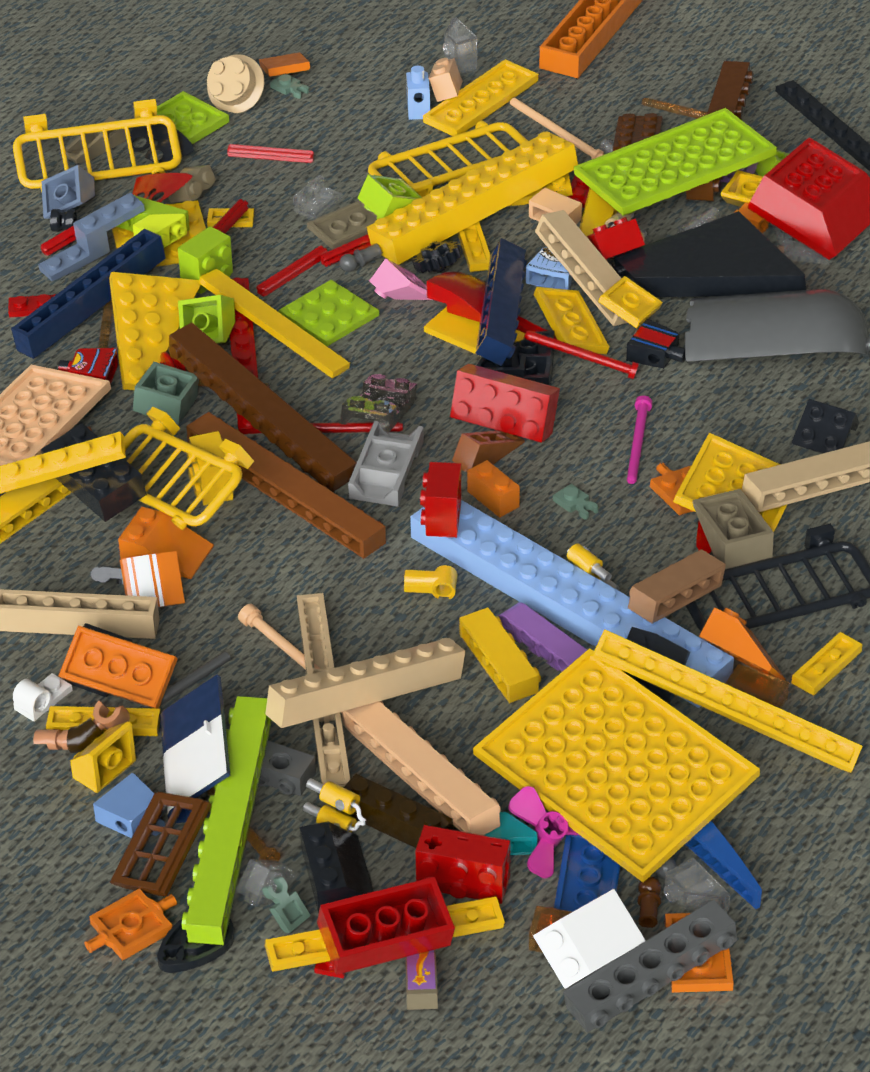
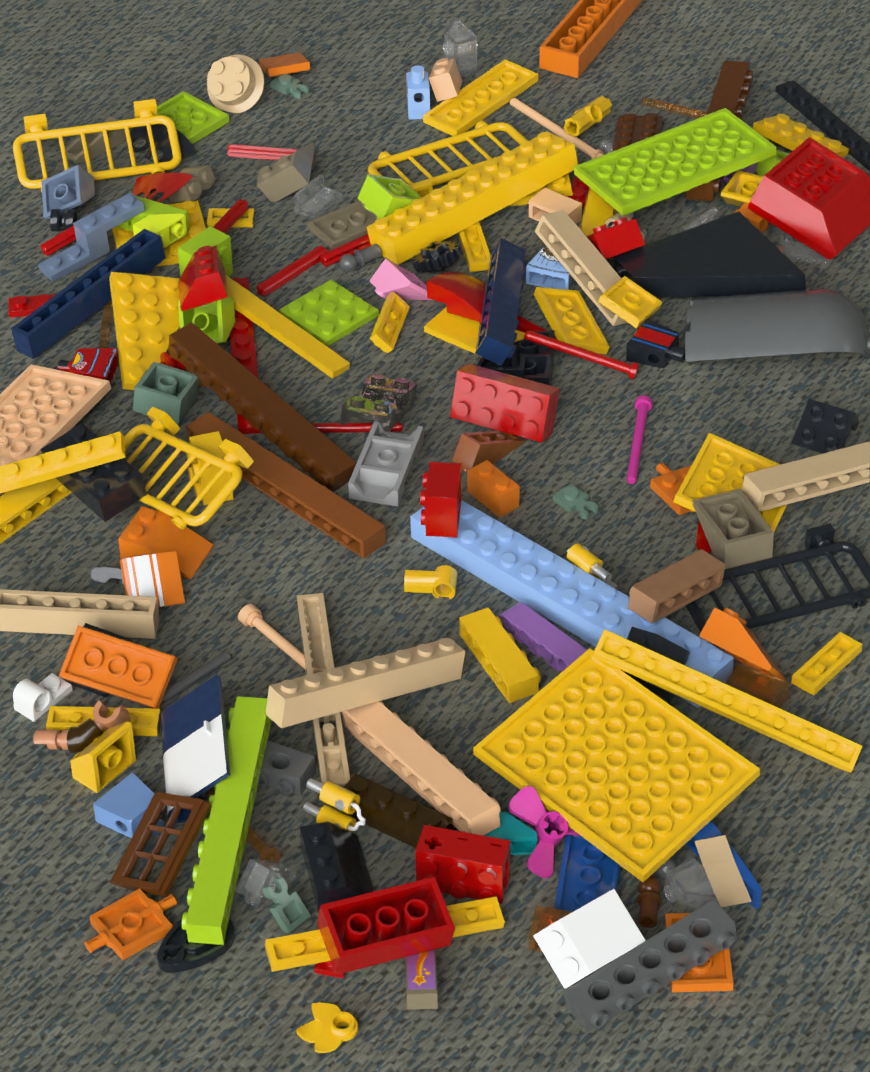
none -> red slope [179,245,228,311]
none -> dark tan slope [257,142,315,202]
none -> yellow plate [296,1002,358,1053]
none -> yellow plate [370,291,410,353]
none -> yellow piece [563,96,612,137]
none -> tan sticker [695,835,752,907]
none -> yellow plate [752,114,849,158]

